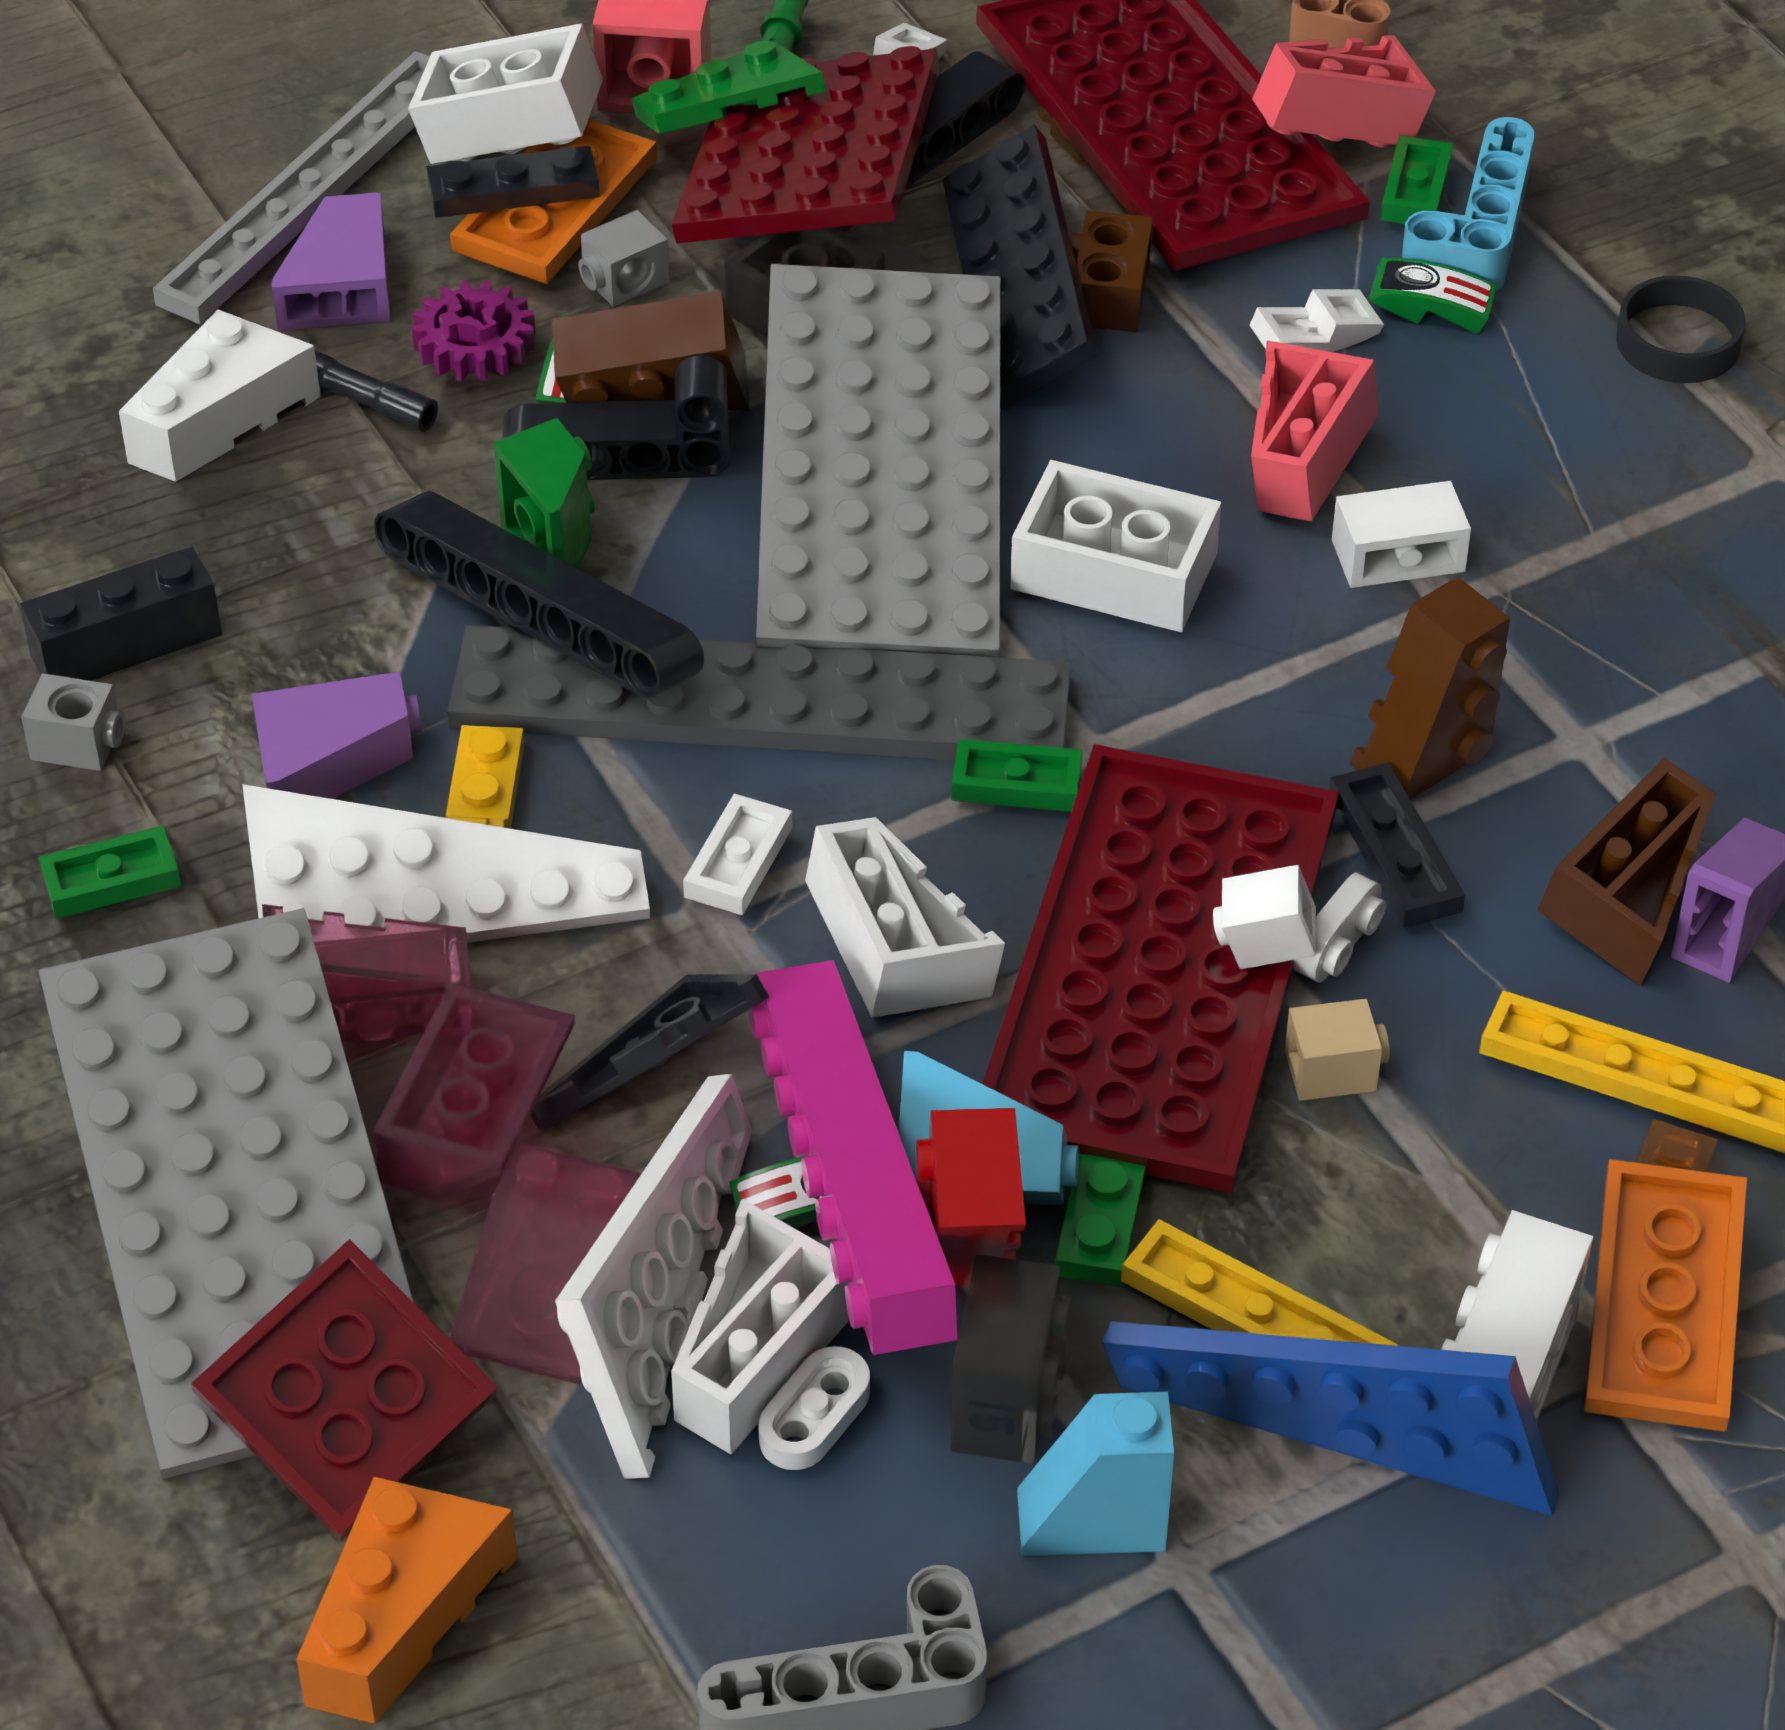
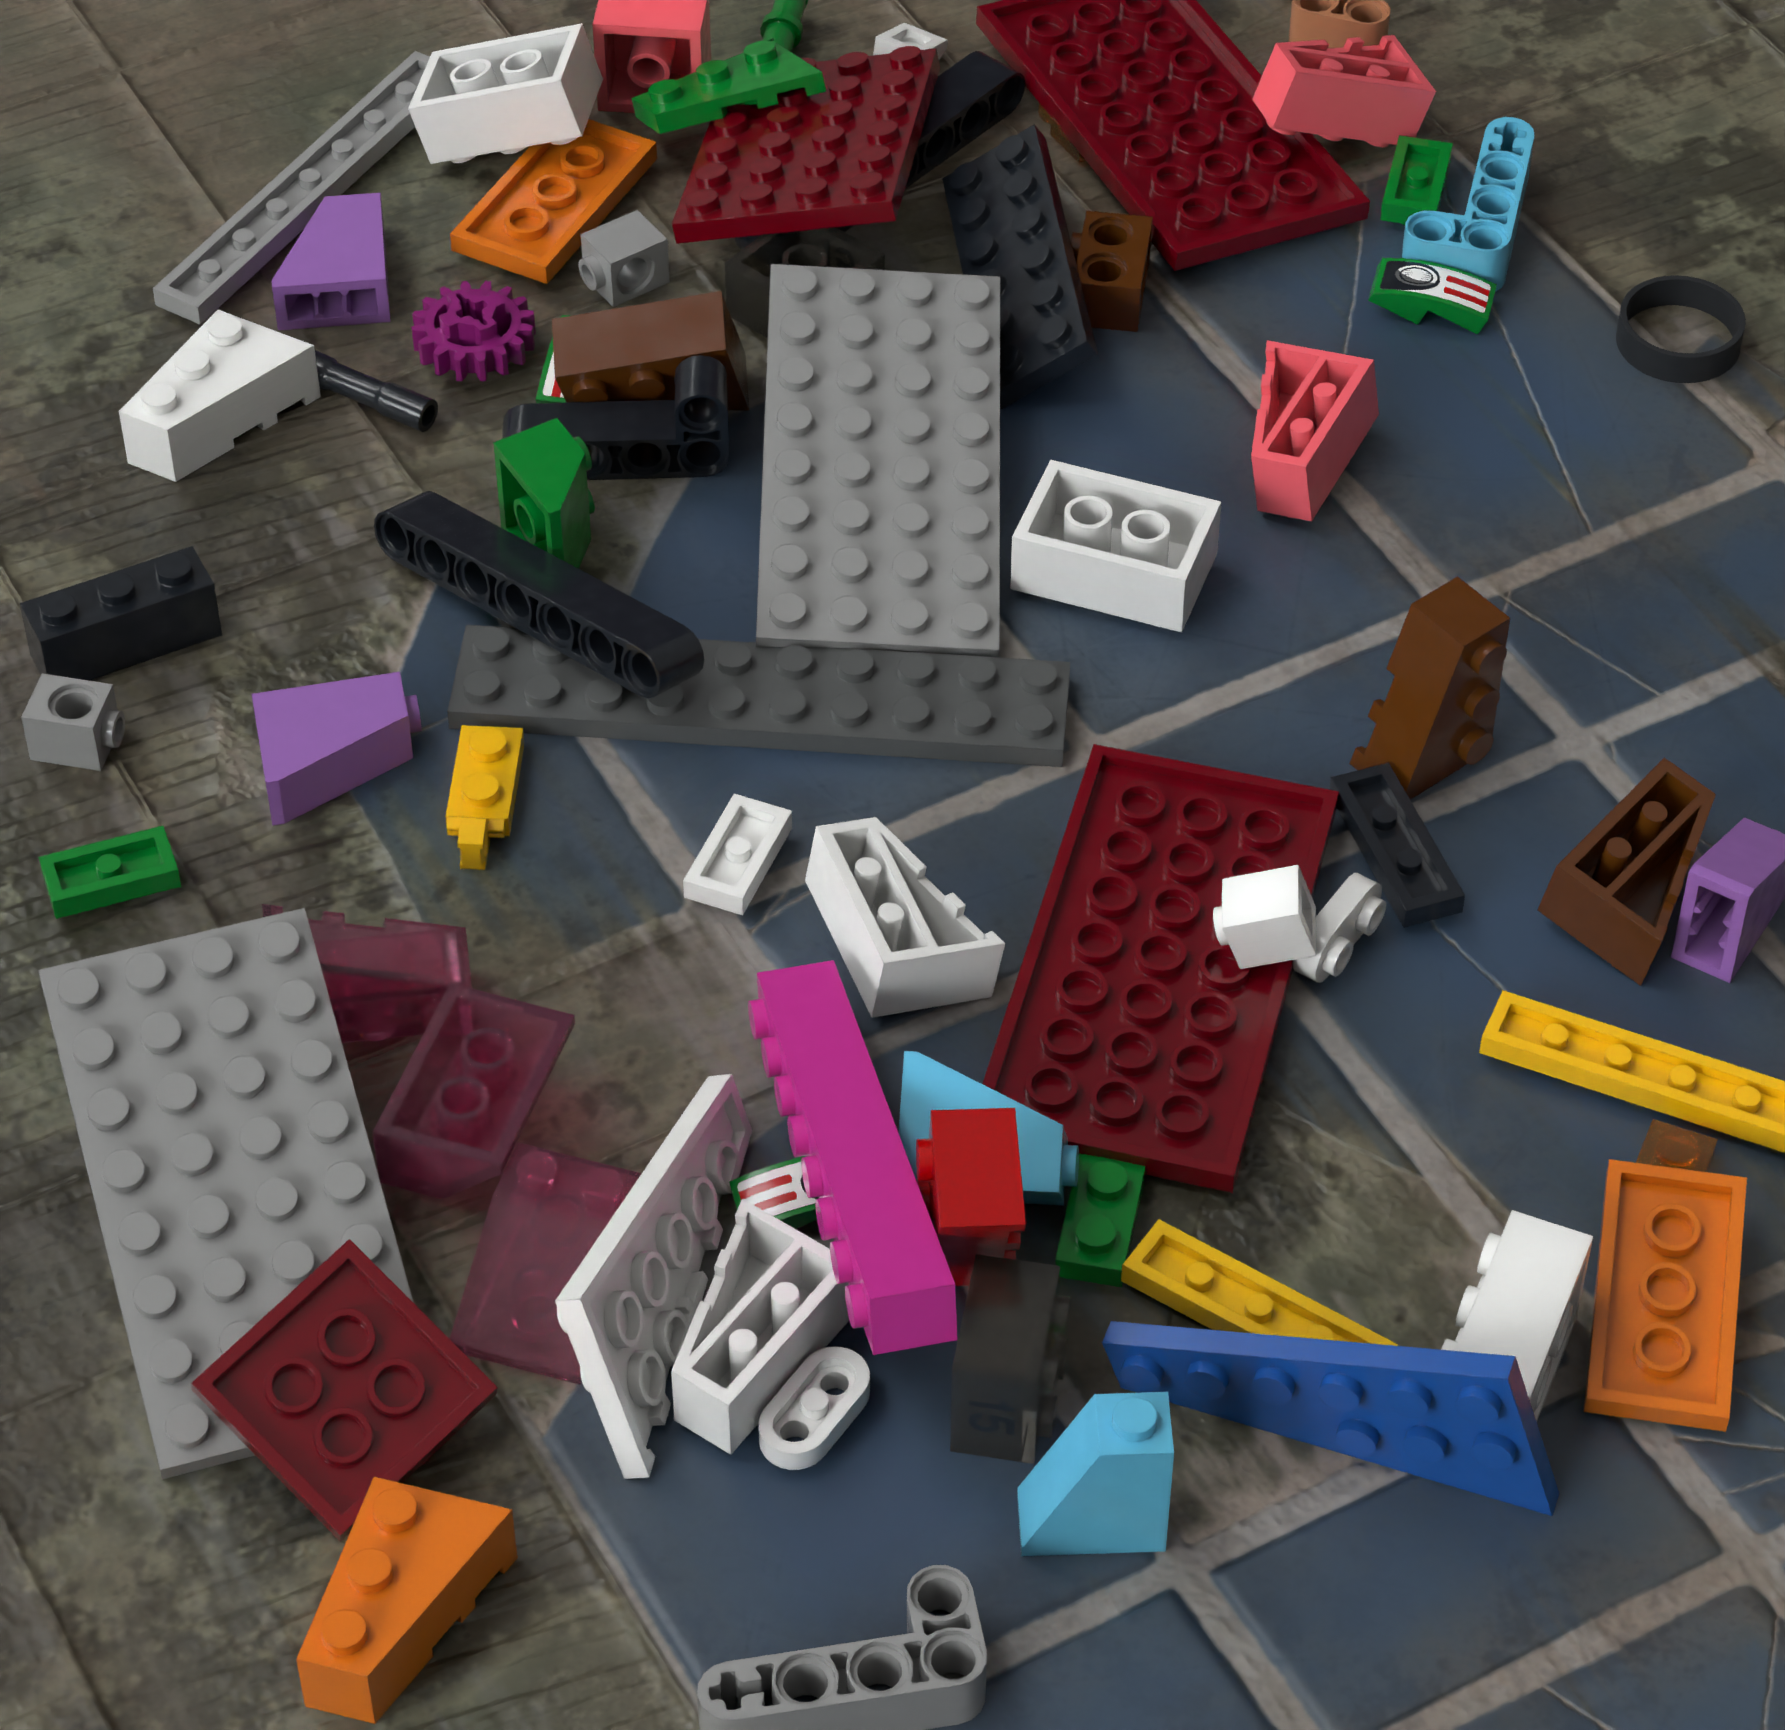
white wing [242,784,650,962] -> none
black plate [426,145,600,218] -> none
black wing [525,974,769,1129] -> none
green plate [951,739,1083,812] -> none
white slope [1250,289,1384,352] -> none
tan brick [1285,999,1390,1101] -> none
white brick [1332,481,1471,588] -> none

